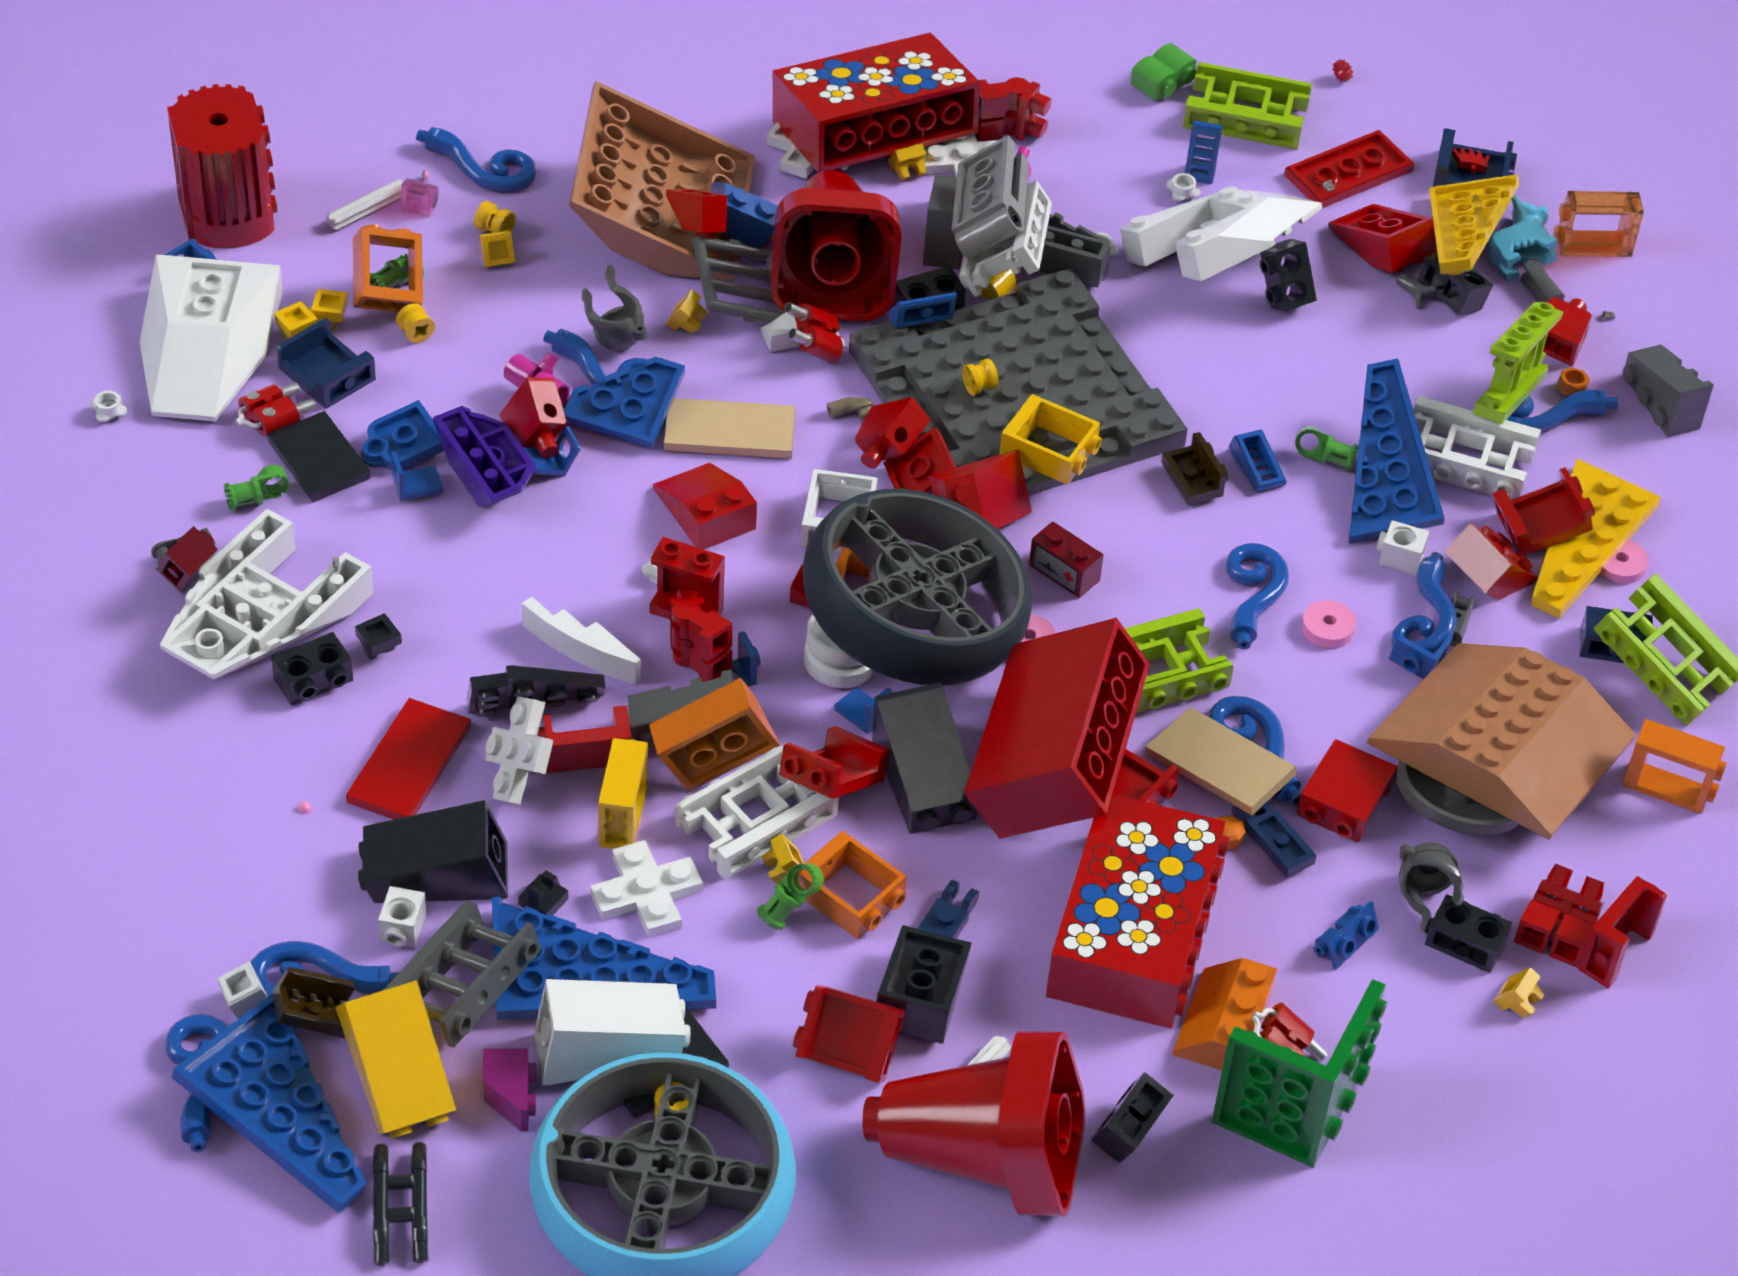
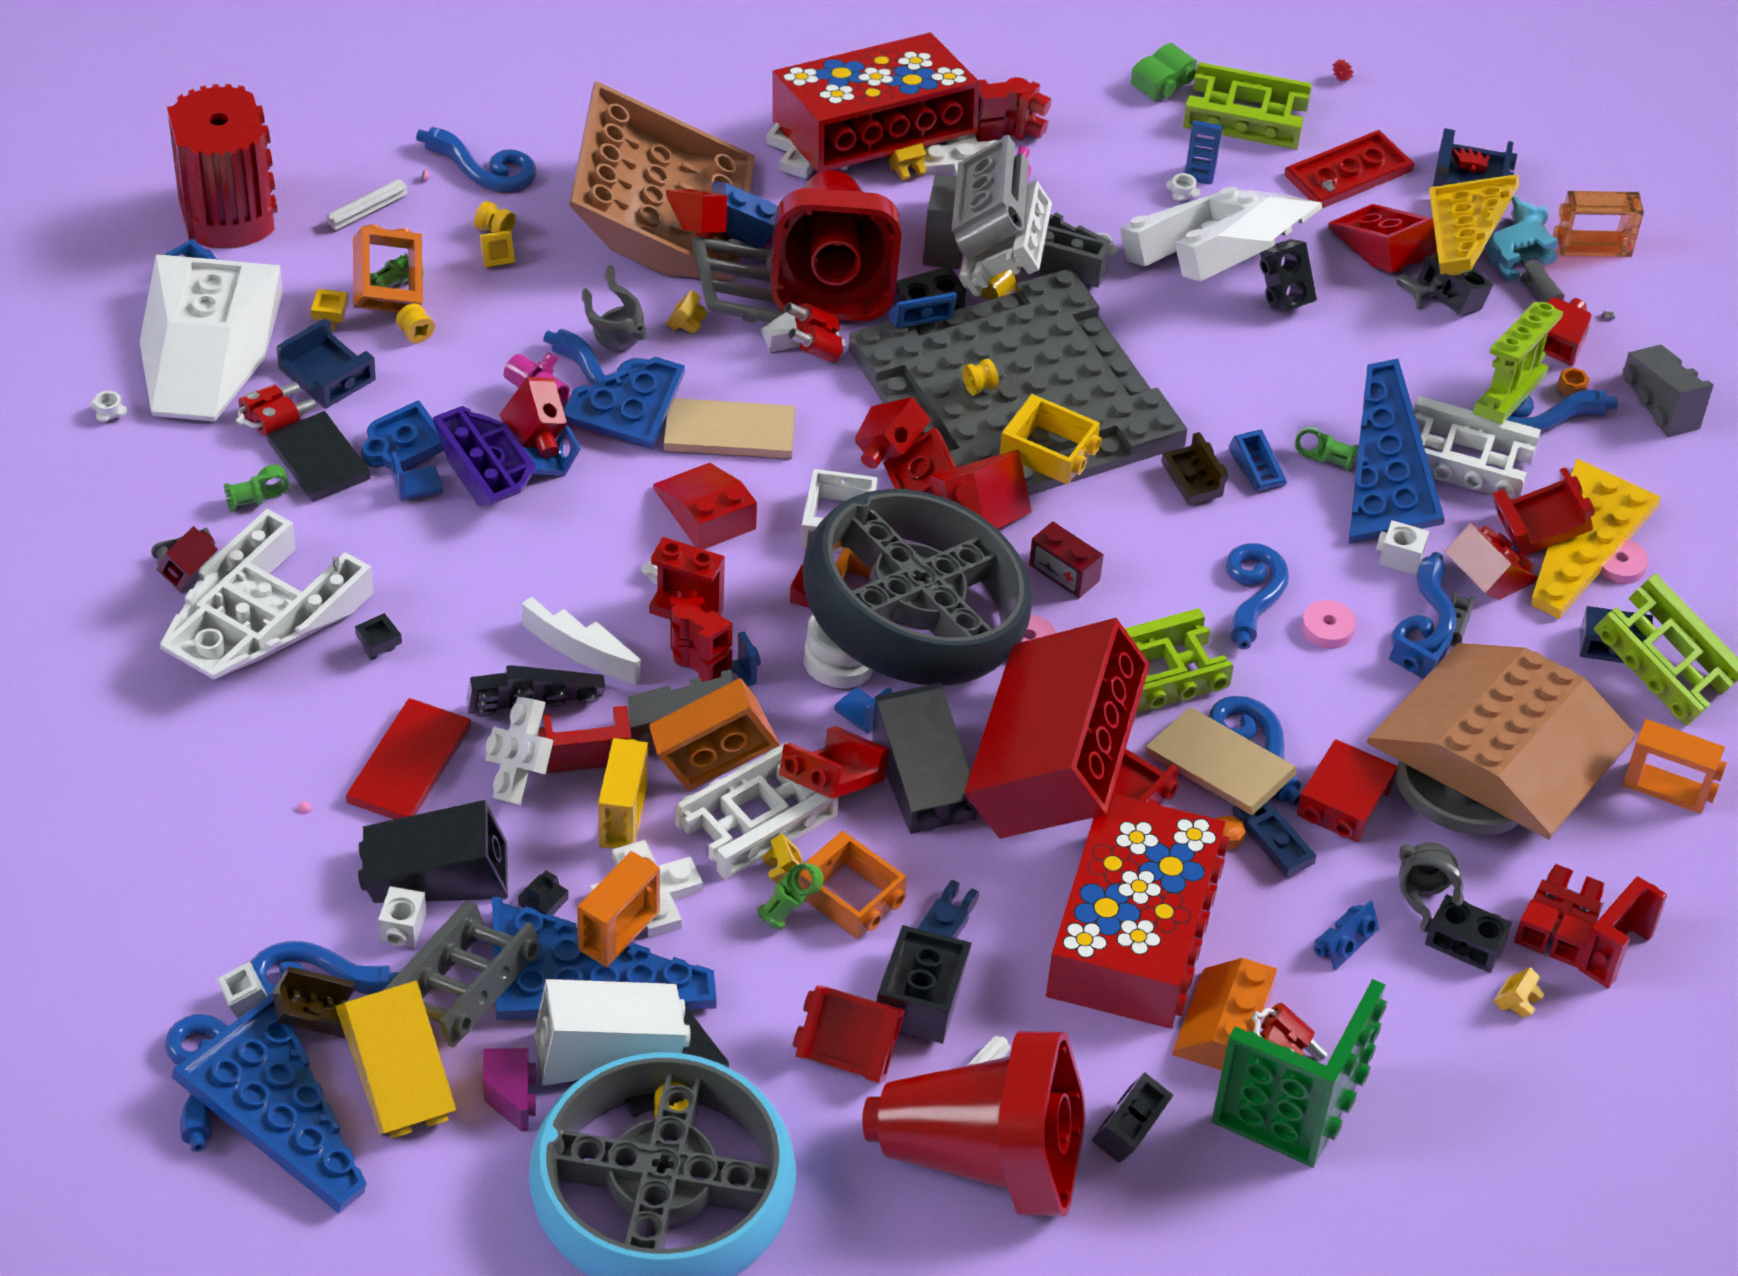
black brick [271,632,353,706] -> none
yellow tile [274,301,318,340] -> none
black piece [373,1142,428,1264] -> none
clear pink brick [401,178,439,217] -> none
dark tan arm [827,397,874,420] -> none
none -> orange window [577,851,660,967]

